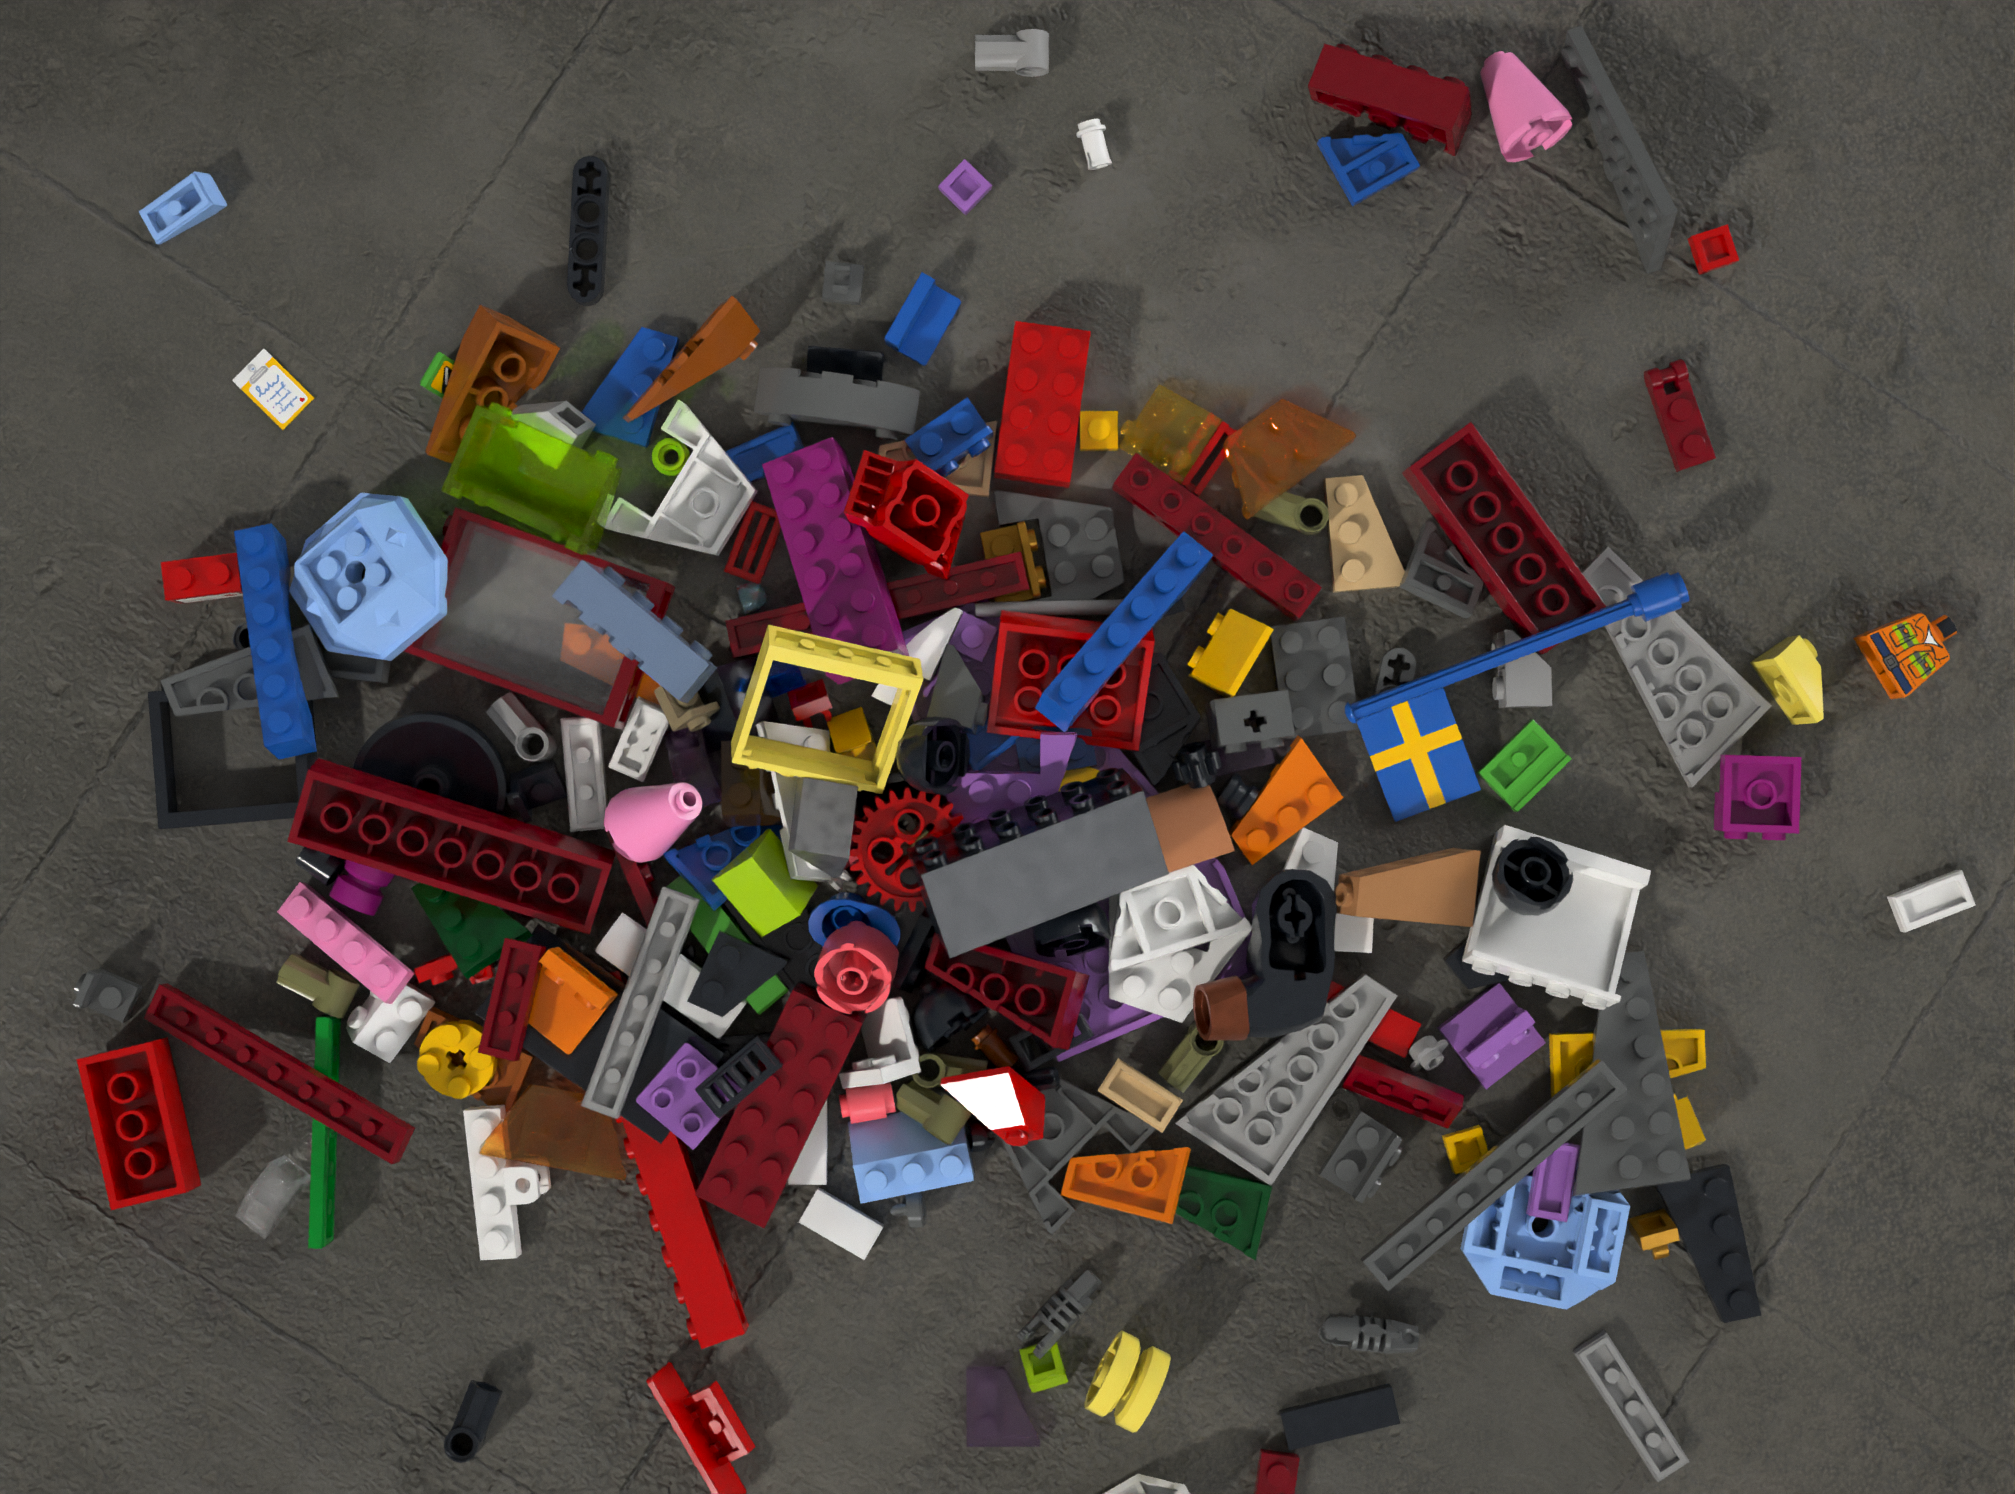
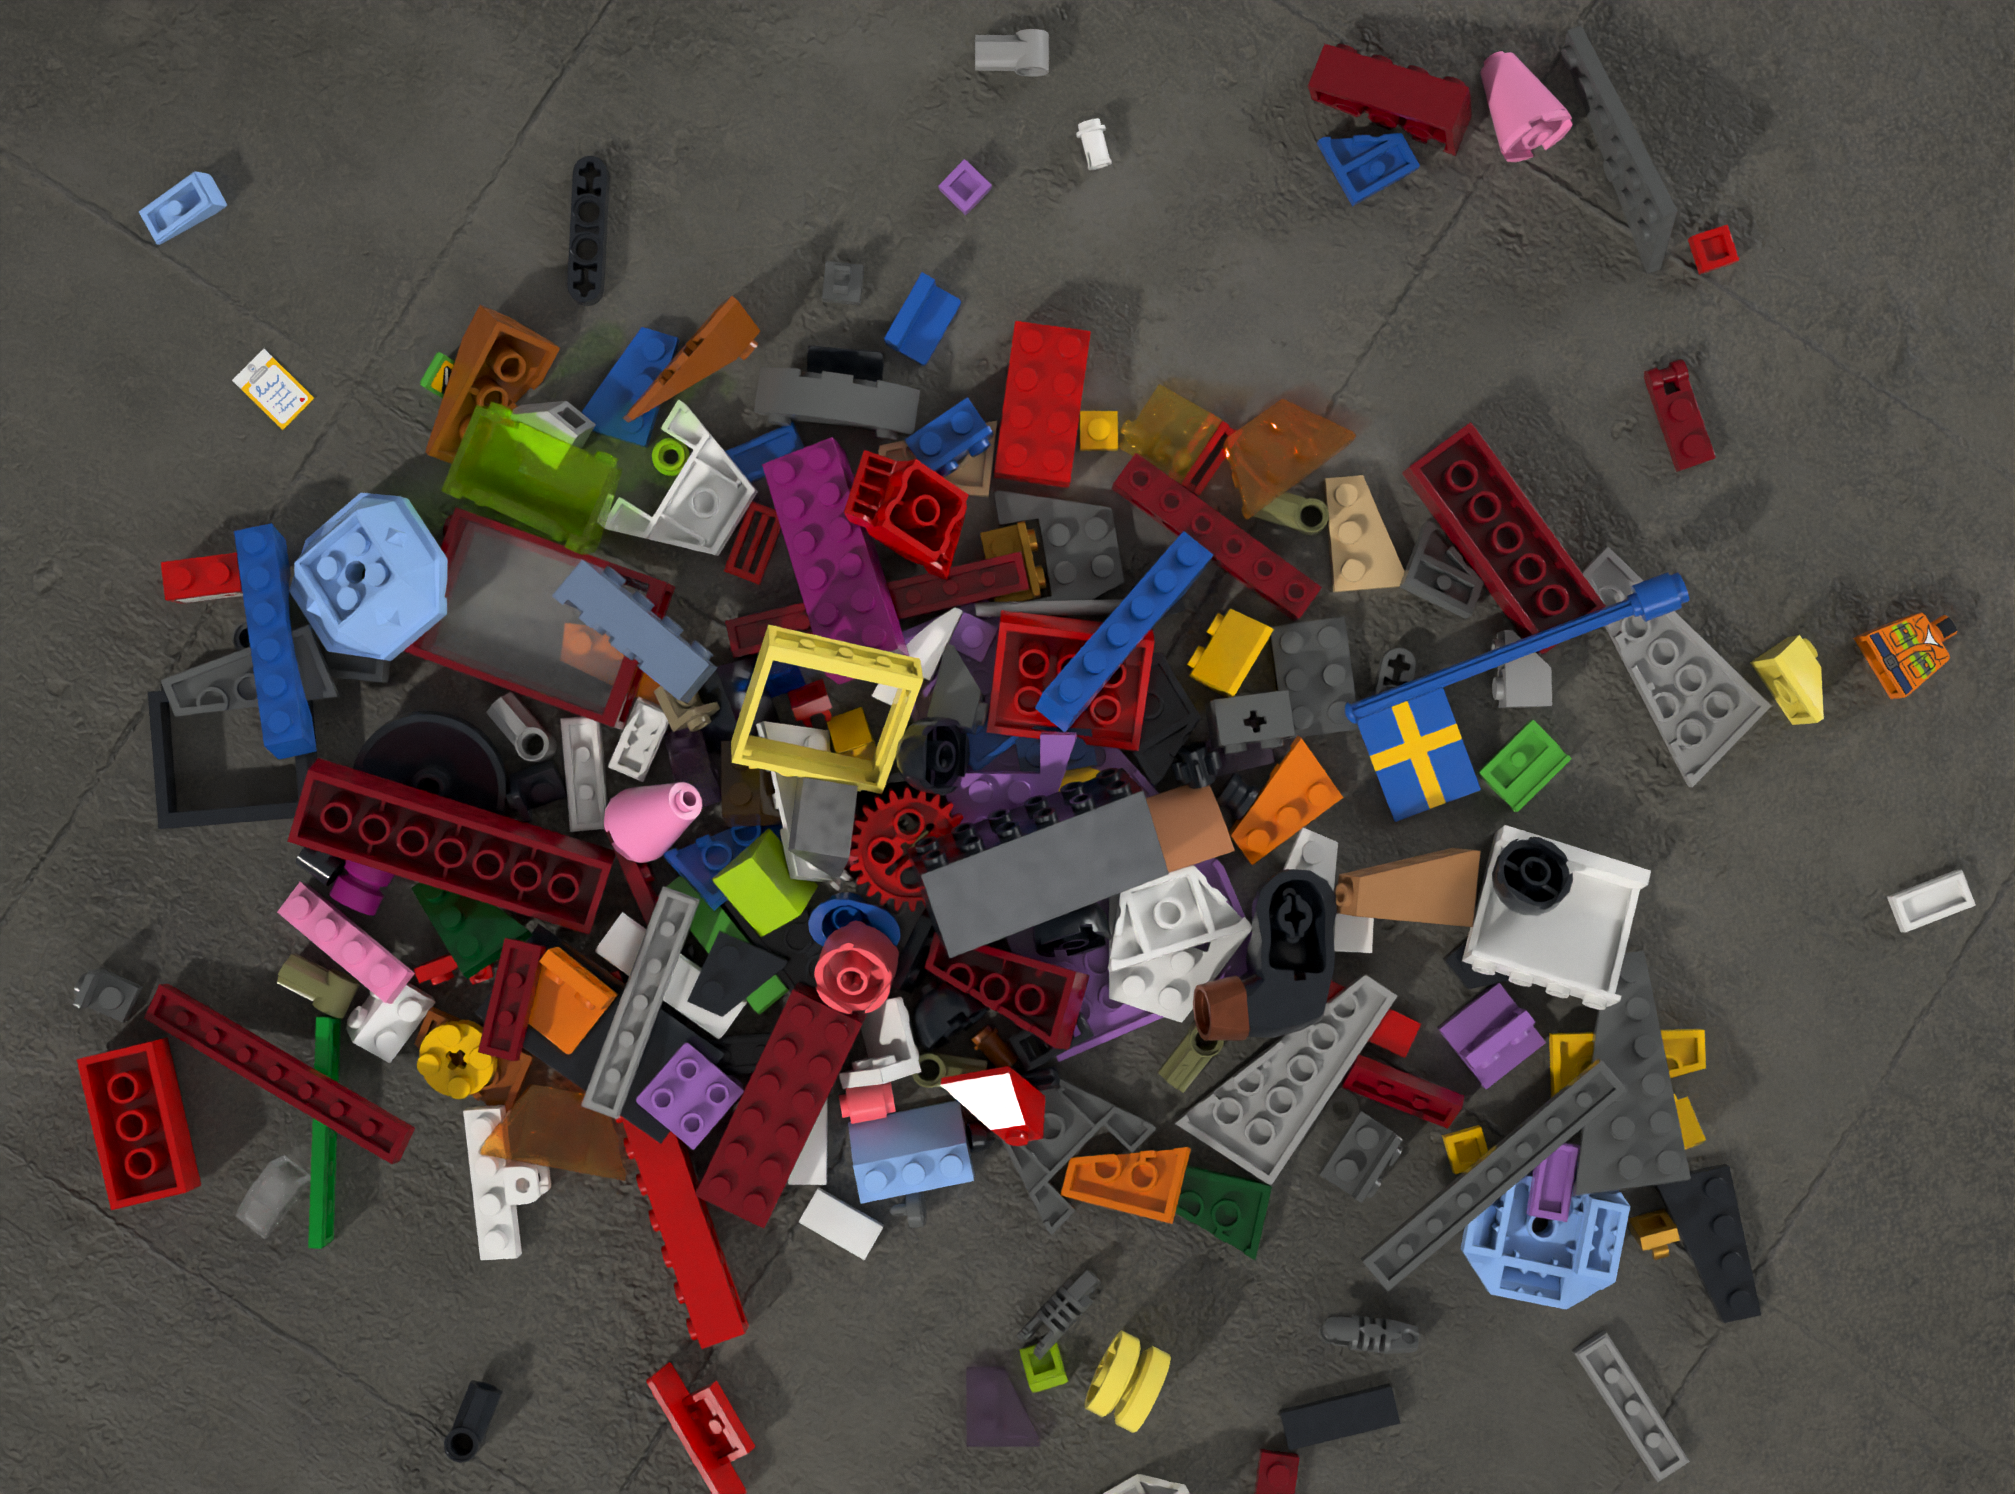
black slope [695,1035,784,1119] -> none
clear light blue hinge [736,582,767,615] -> none
olive piece [895,1080,972,1146] -> none
tan tile [1098,1058,1183,1133] -> none
light grey plate [1409,1035,1448,1072] -> none
magenta plate [1714,755,1802,840] -> none

